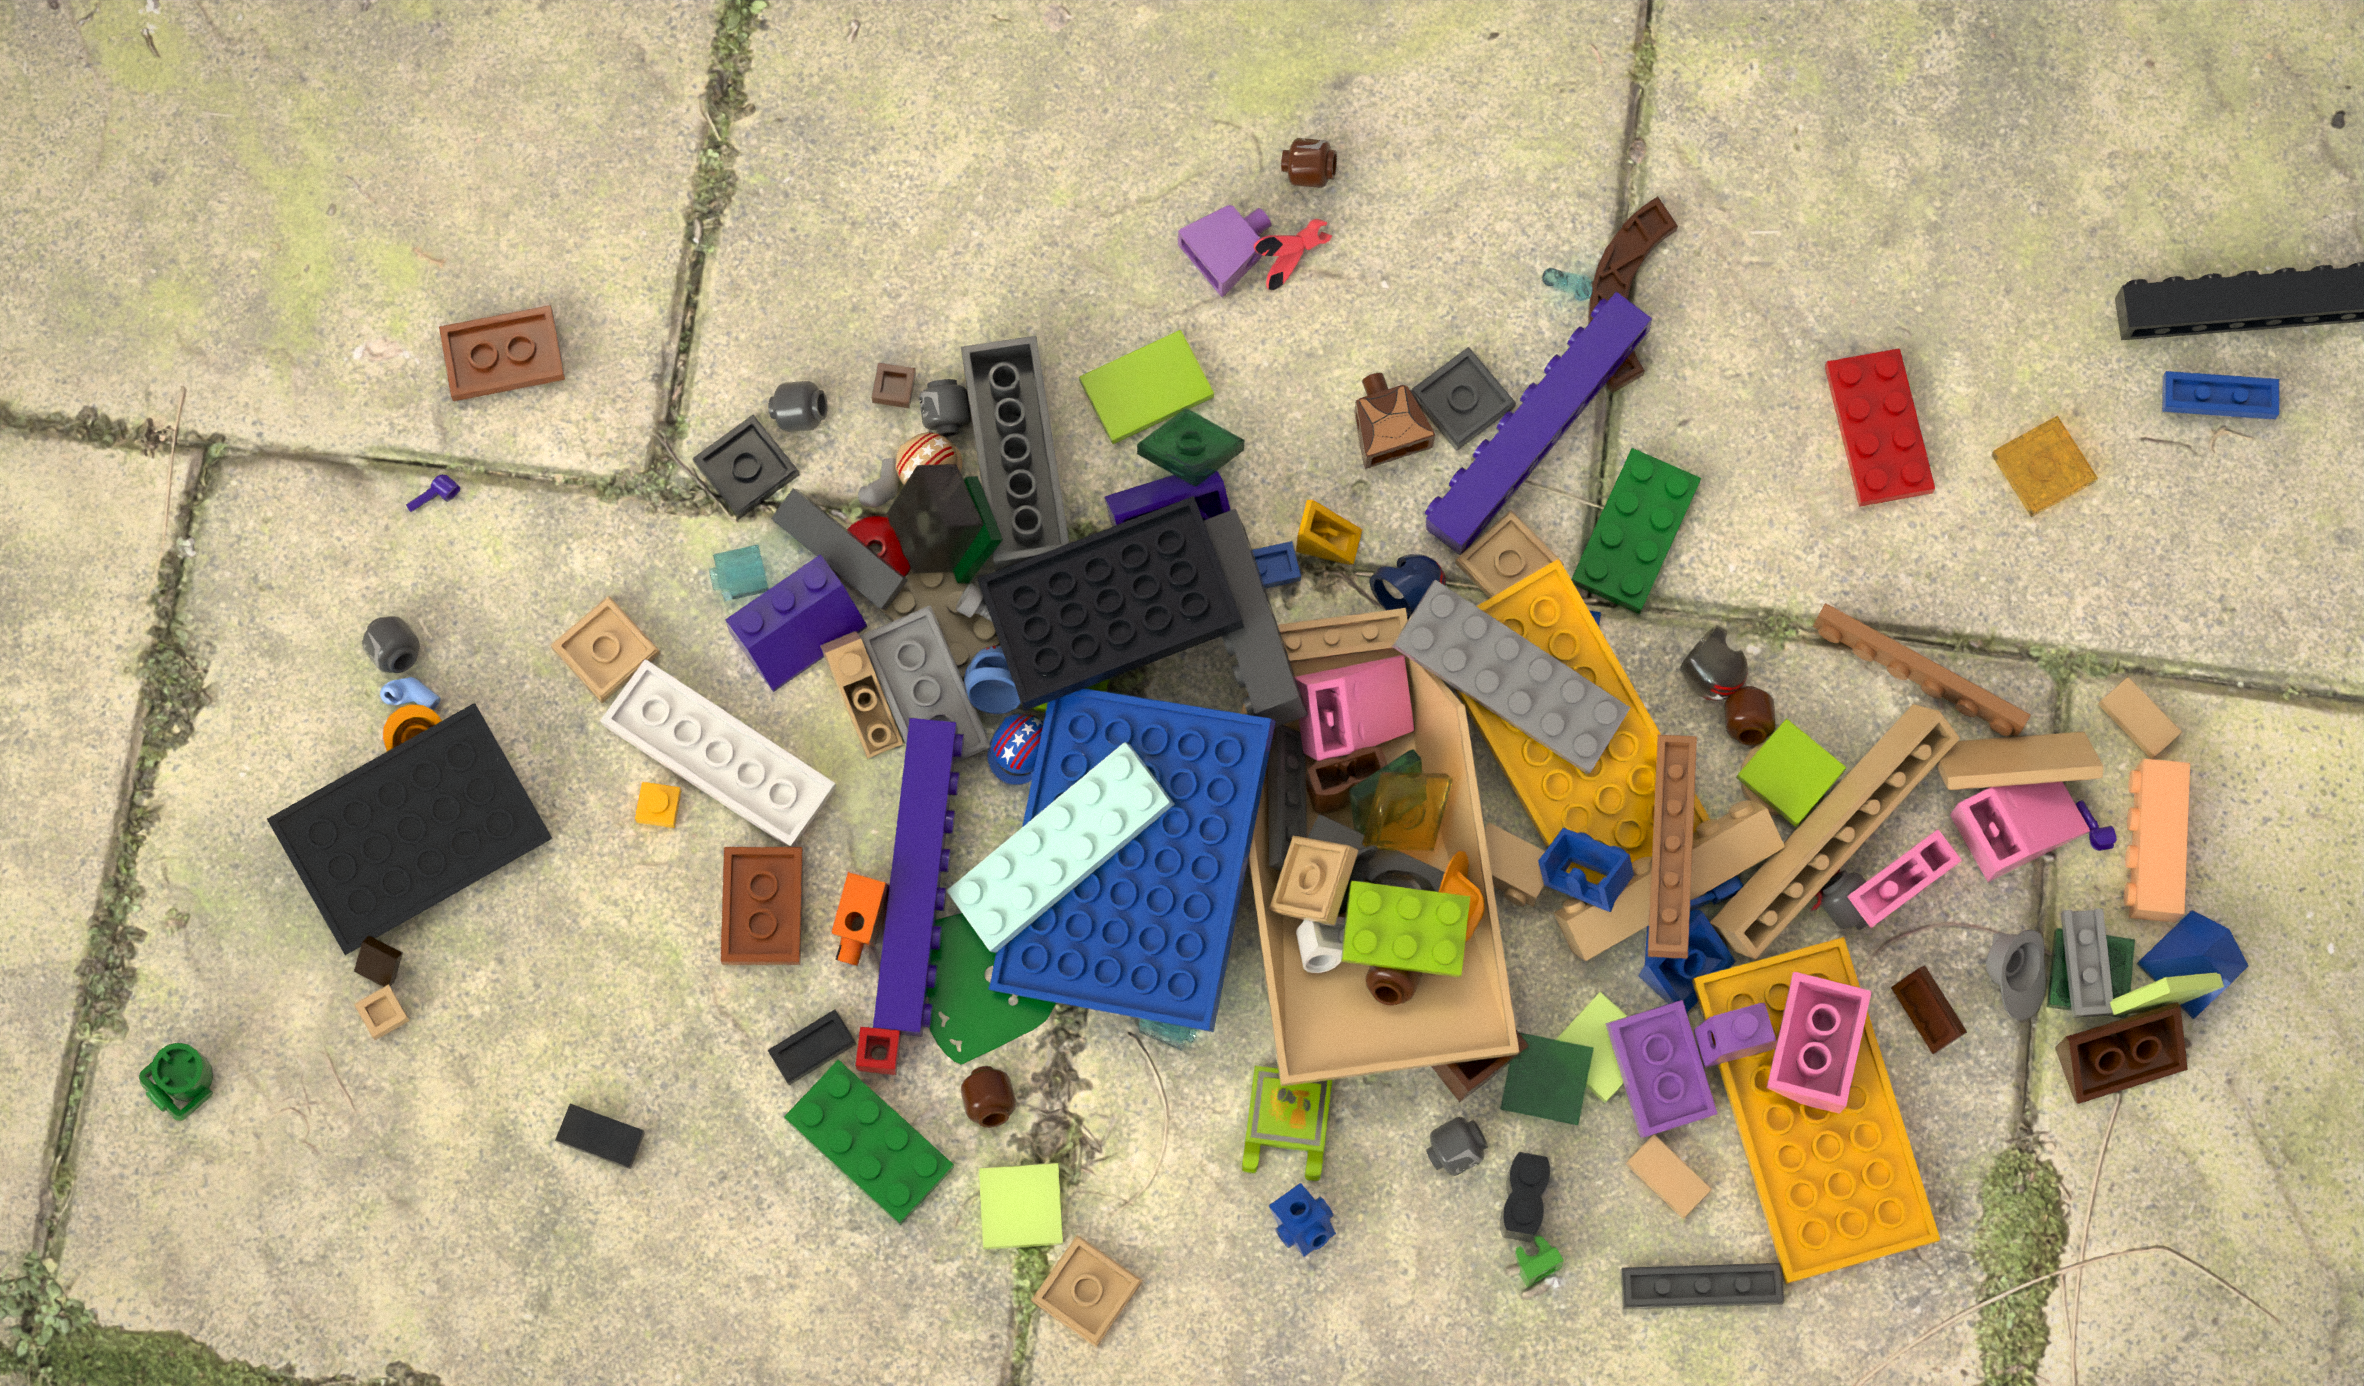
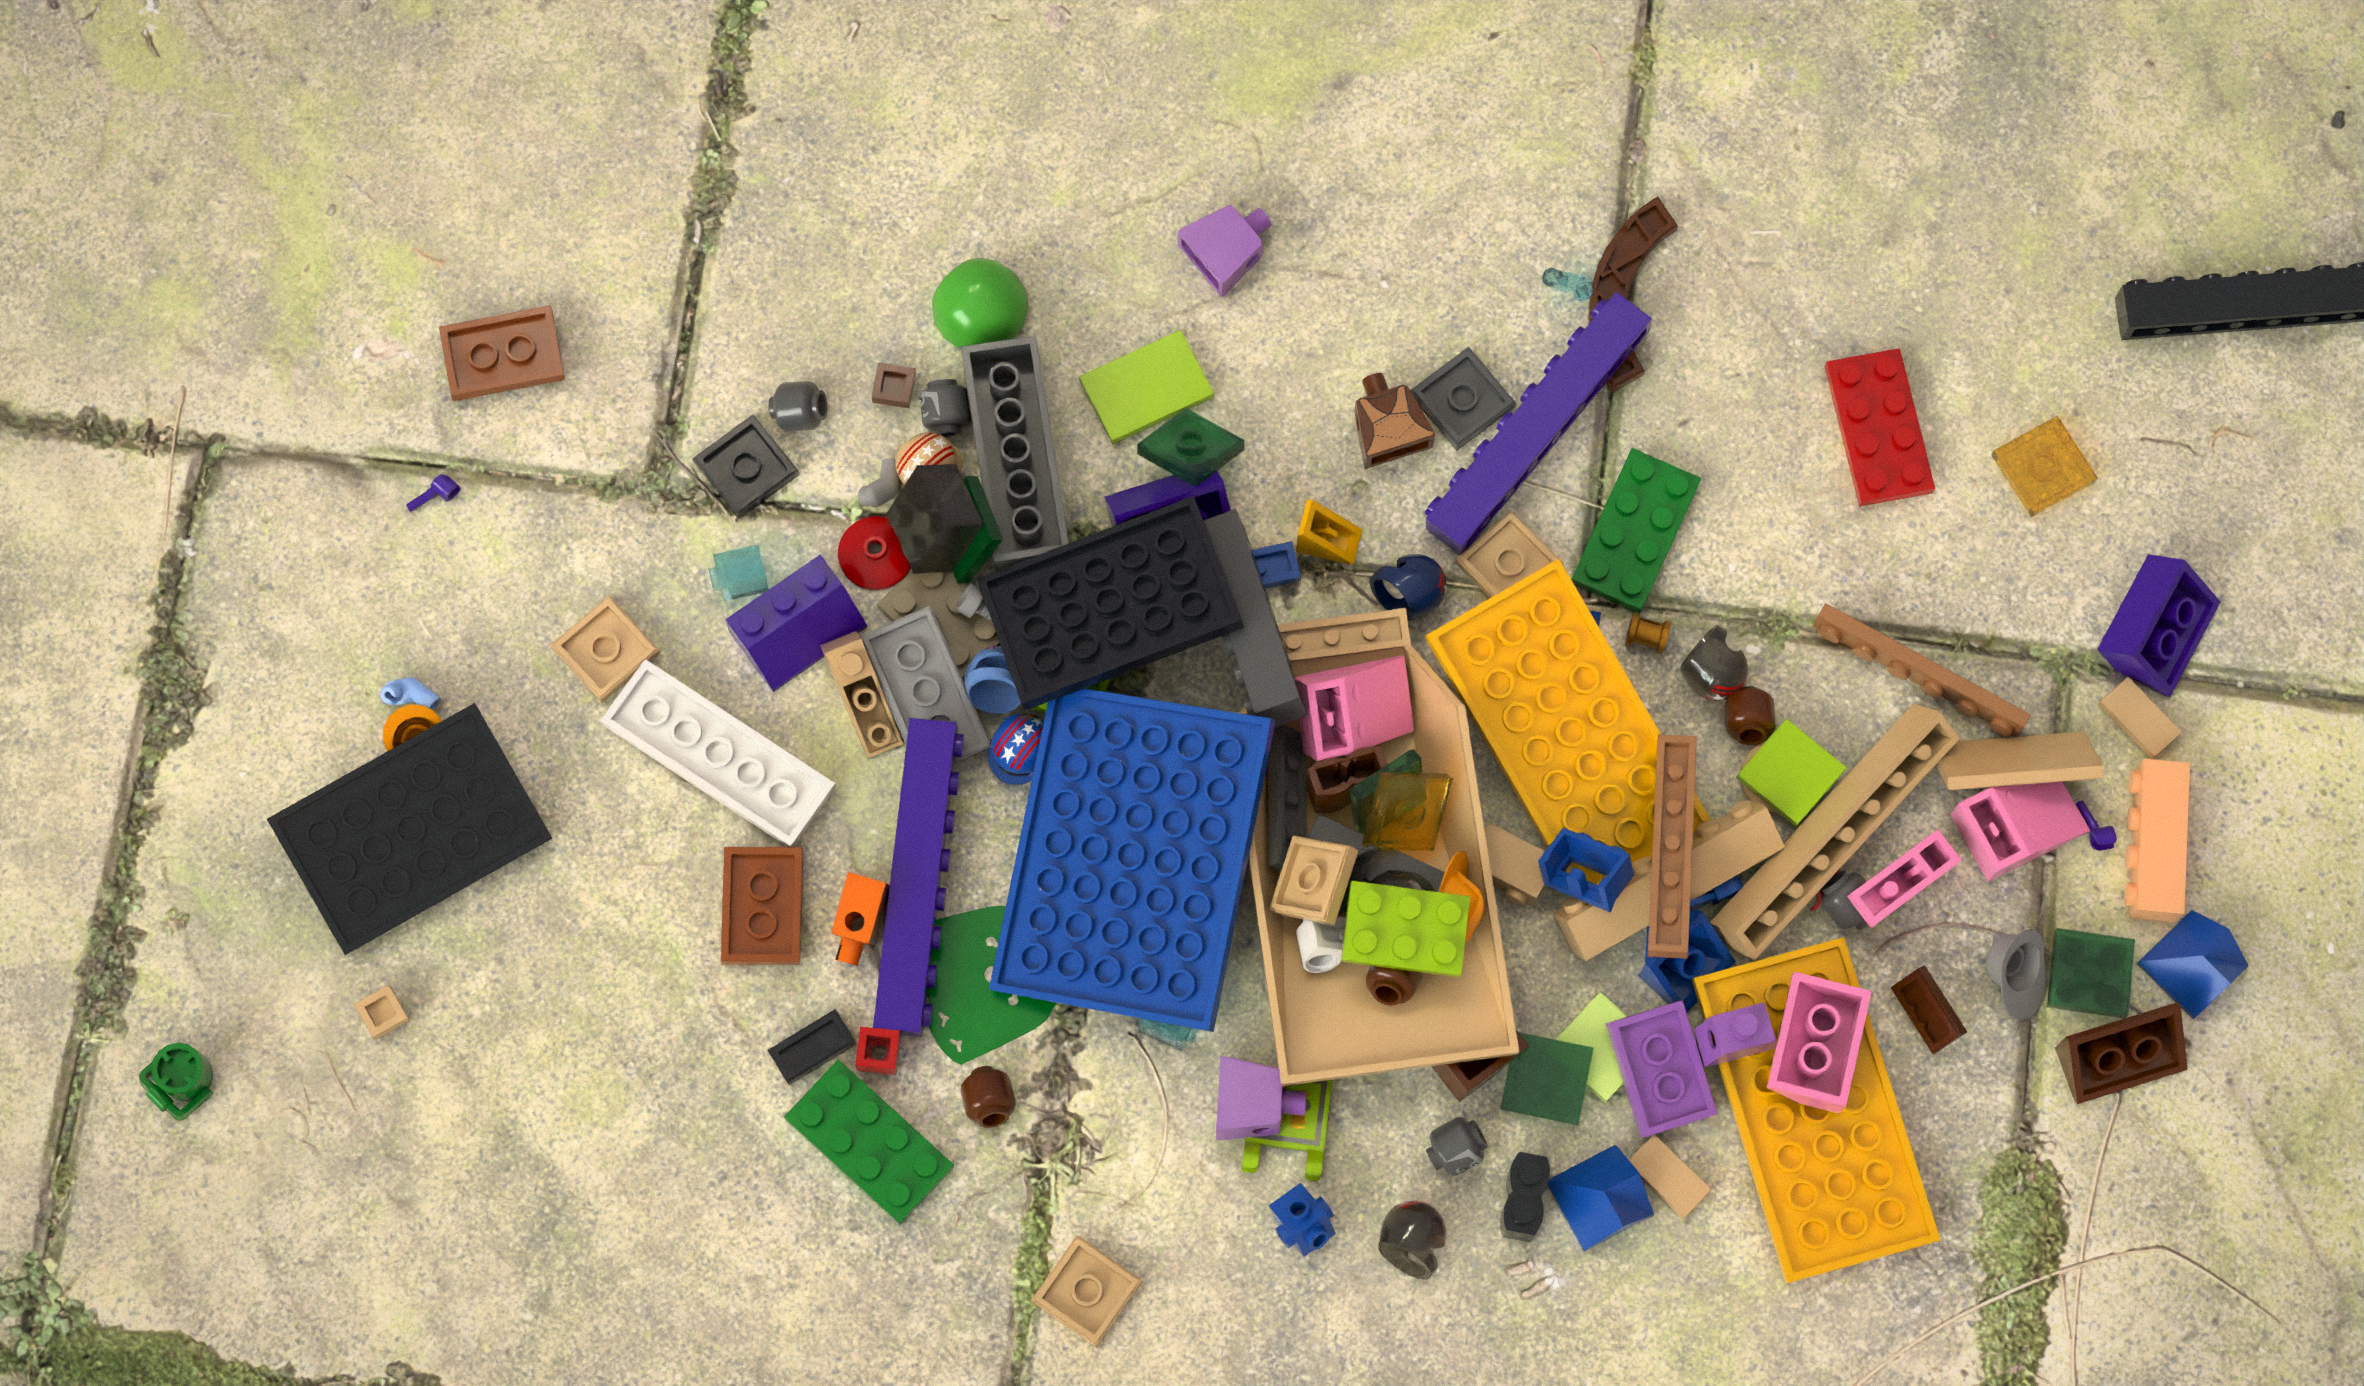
dark brown tile [354,935,403,987] -> none
dark grey head [362,616,420,673] -> none
black tile [555,1103,645,1169] -> none
yellow plate [635,782,682,828] -> none
dark grey tile [771,488,908,610] -> none
light aqua plate [947,742,1175,953] -> none
yellowish green tile [979,1163,1063,1250] -> none
coral piece [1254,219,1332,290] -> none
reddish brown head [1281,138,1337,188] -> none
light grey plate [1391,580,1631,774] -> none
bright green tile [1515,1235,1564,1288] -> none
dark grey tile [1621,1263,1784,1309] -> none
light grey hinge [2061,908,2113,1018] -> none
yellowish green tile [2110,972,2224,1015] -> none
blue plate [2162,371,2279,420] -> none
none -> bright green cylinder [932,258,1029,348]
none -> medium lavender torso [1216,1056,1306,1140]
none -> clear smoke helmet [1378,1200,1447,1280]
none -> blue slope [1548,1145,1654,1252]
none -> pearl gold bush [1625,612,1671,655]
none -> dark purple slope [2097,554,2221,697]

